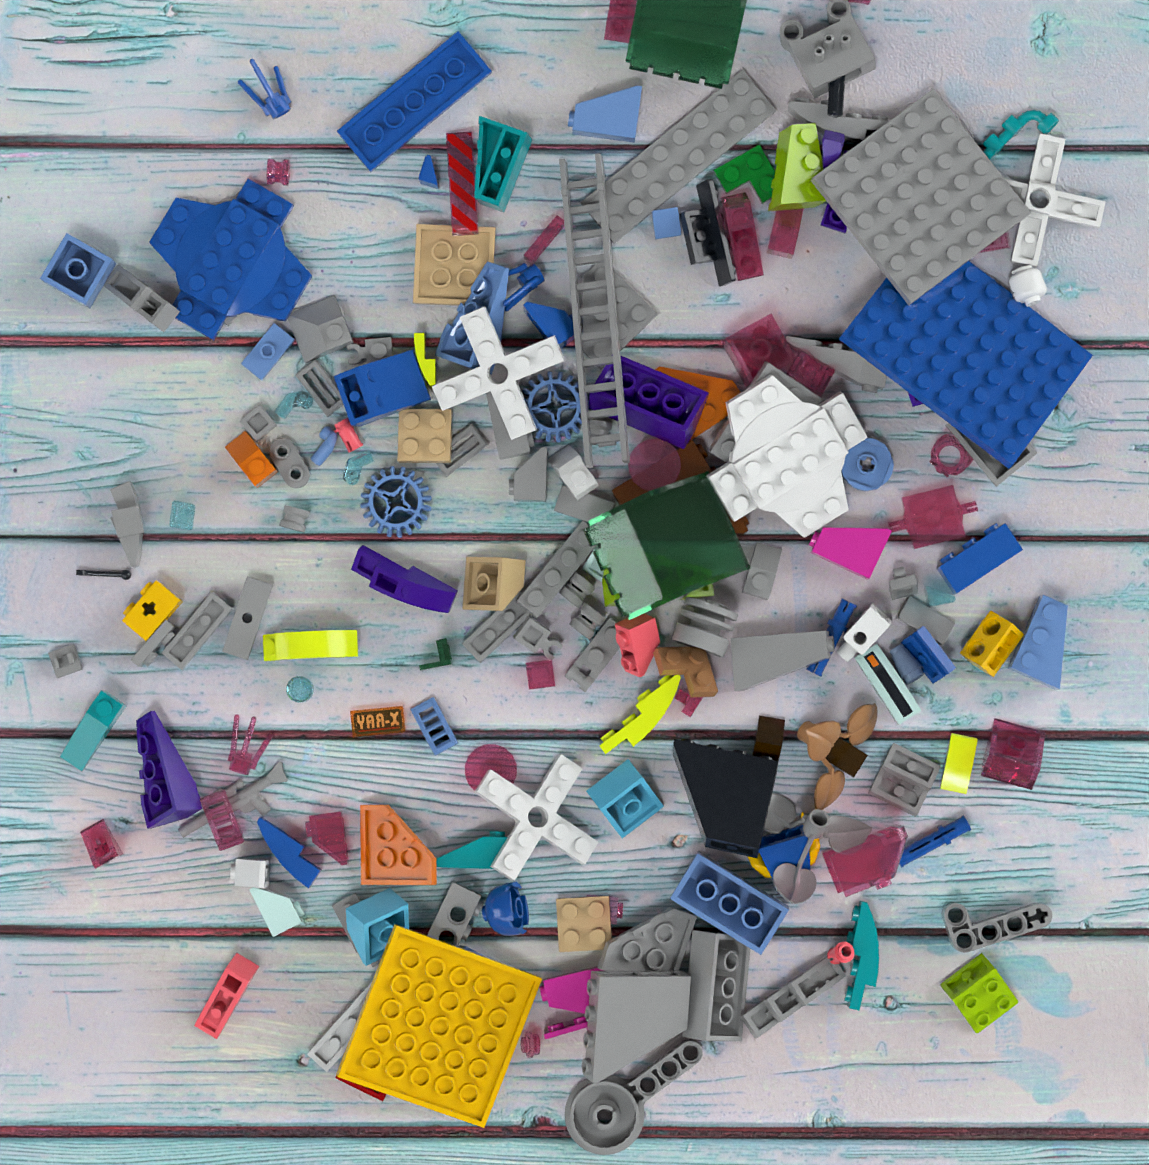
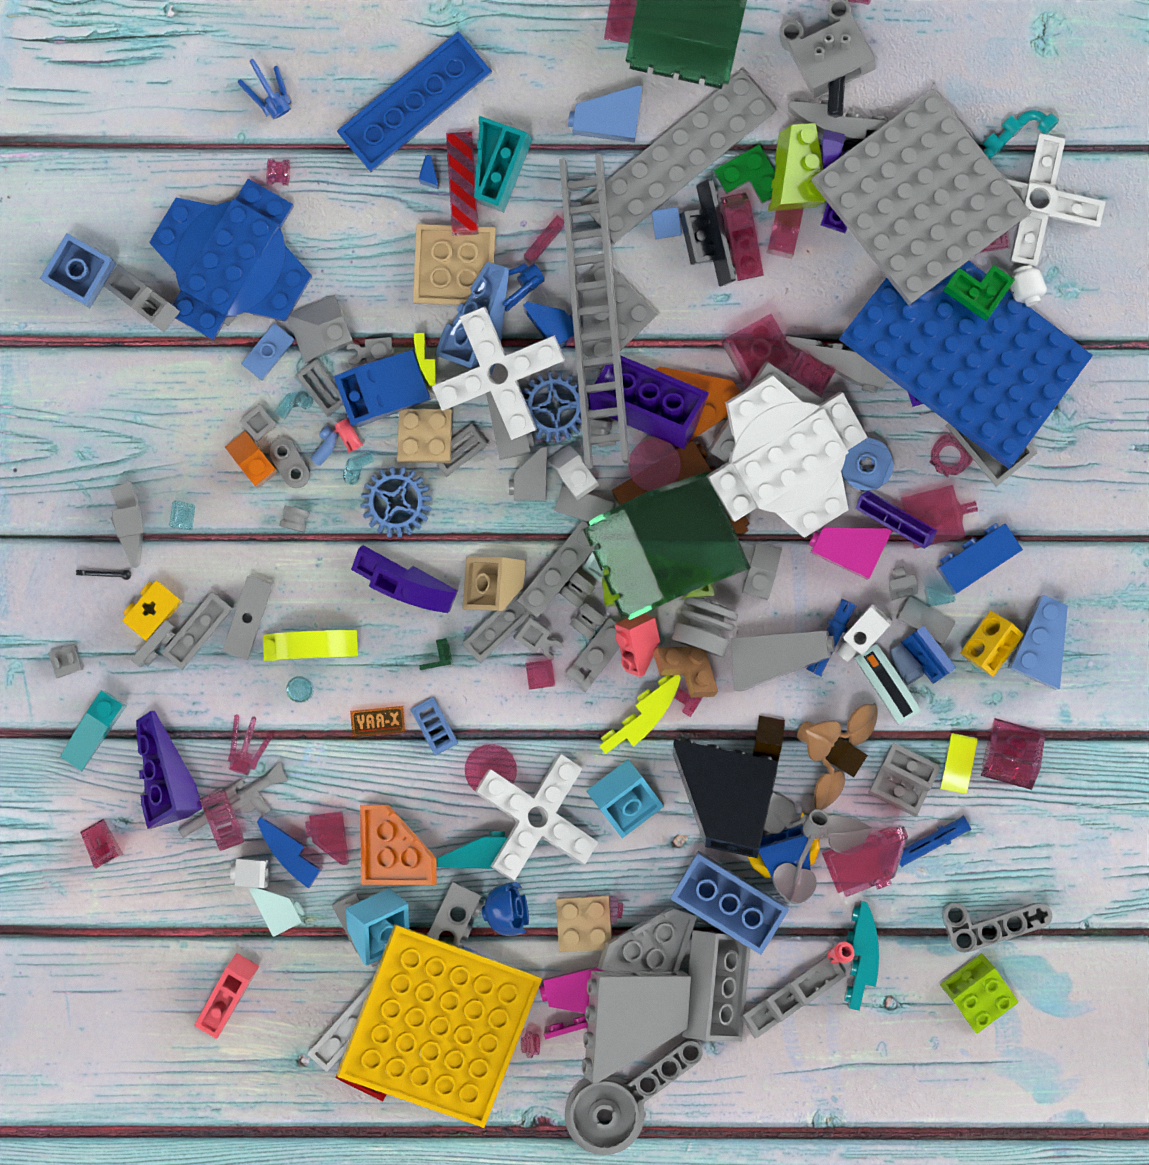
none -> dark purple piece [855,491,937,549]
none -> green plate [943,264,1015,321]

